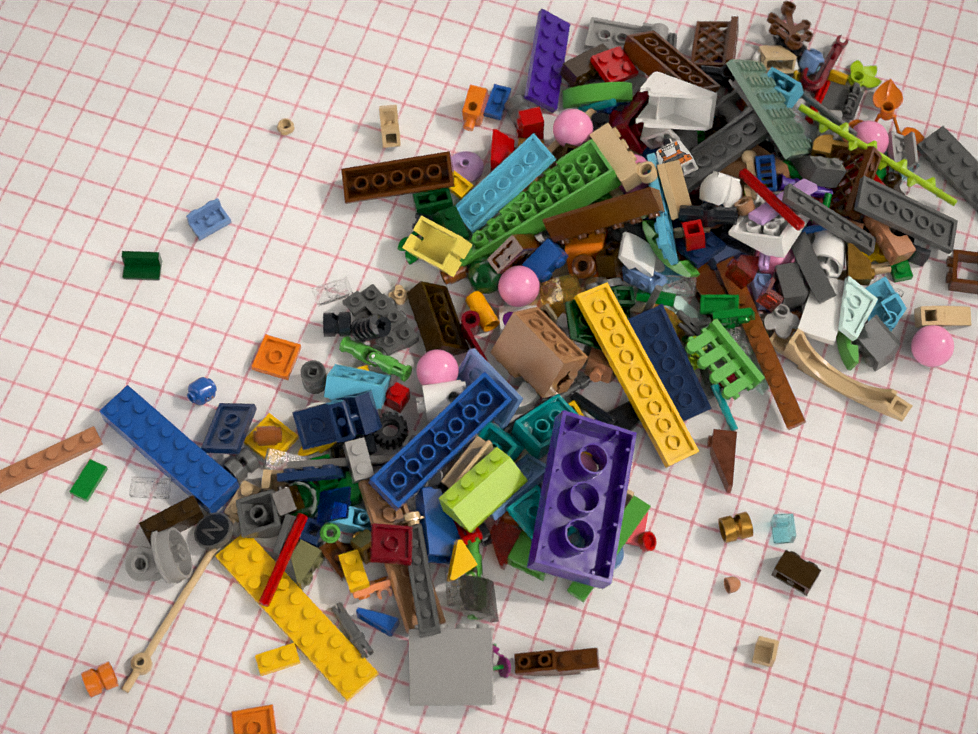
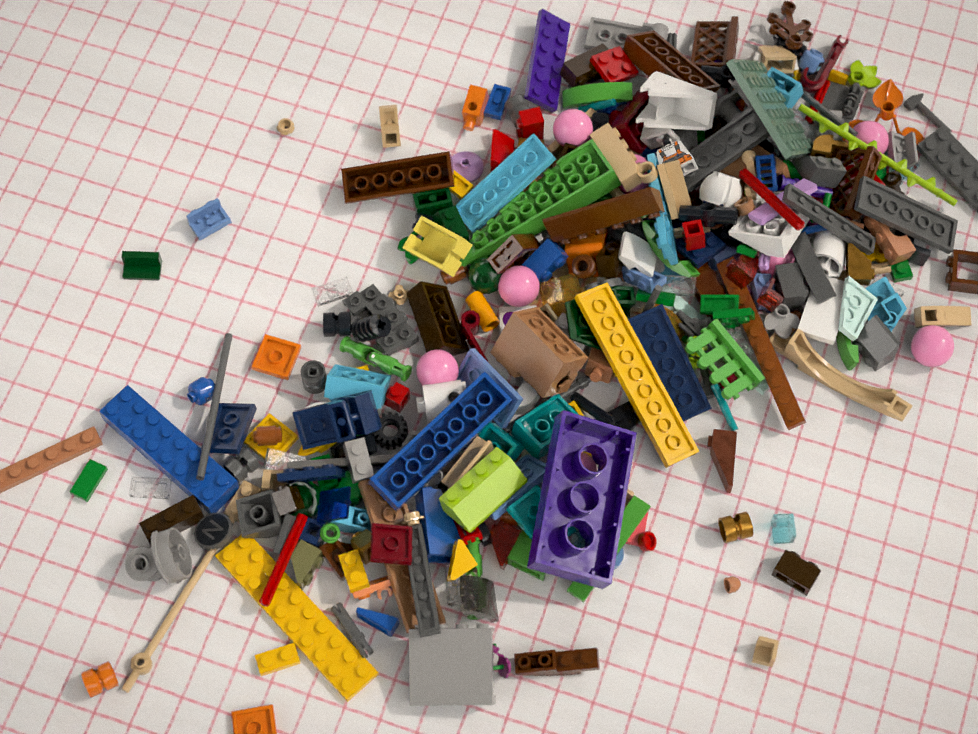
none -> dark grey piece [196,333,233,480]
none -> green tile [736,242,758,258]
none -> dark grey piece [903,93,952,133]

